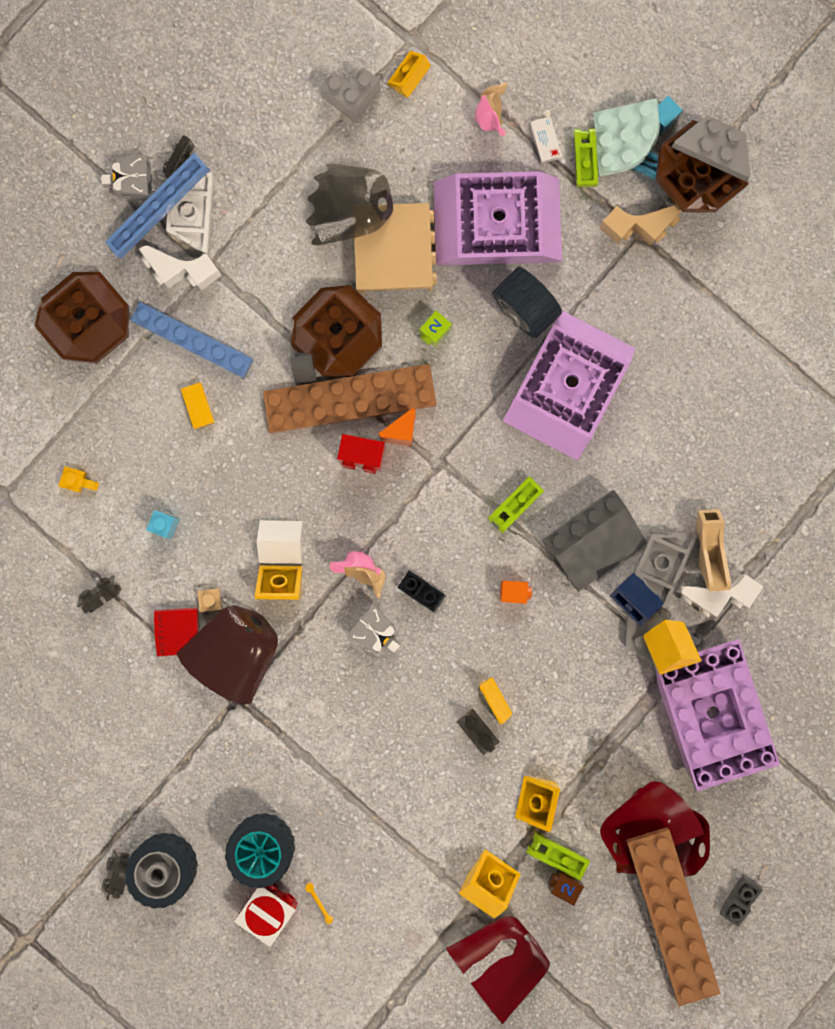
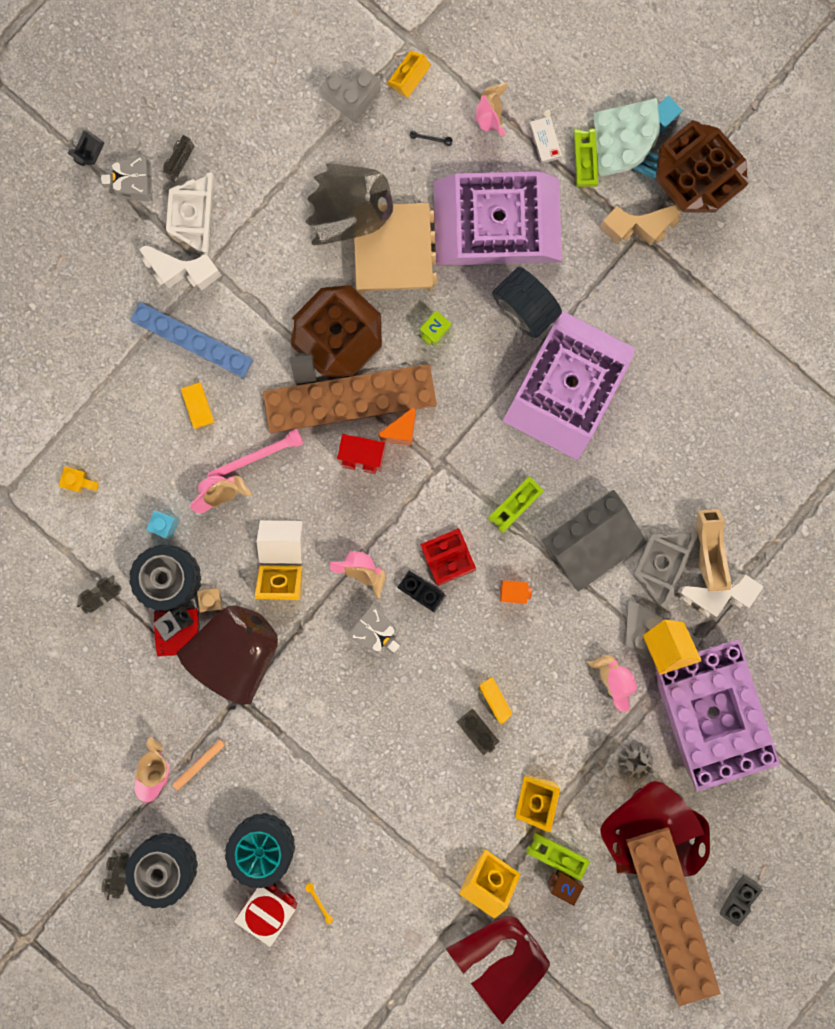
reddish brown piece [34,272,129,364] -> none
medium blue plate [105,153,210,259] -> none
dark blue brick [610,573,664,627] -> none
light grey wing [672,115,751,181] -> none
none -> black bracket [68,130,105,166]
none -> wheel [129,545,201,611]
none -> tan hair [135,737,169,803]
none -> bracket [154,606,194,641]
none -> light nougat bar [173,739,226,790]
none -> tan hair [190,476,253,513]
none -> bright pink piece [207,429,304,478]
none -> black hinge [410,131,453,146]
none -> red slope [420,528,477,587]
none -> bright pink hair [587,655,637,712]
none -> light grey gear [618,744,653,779]

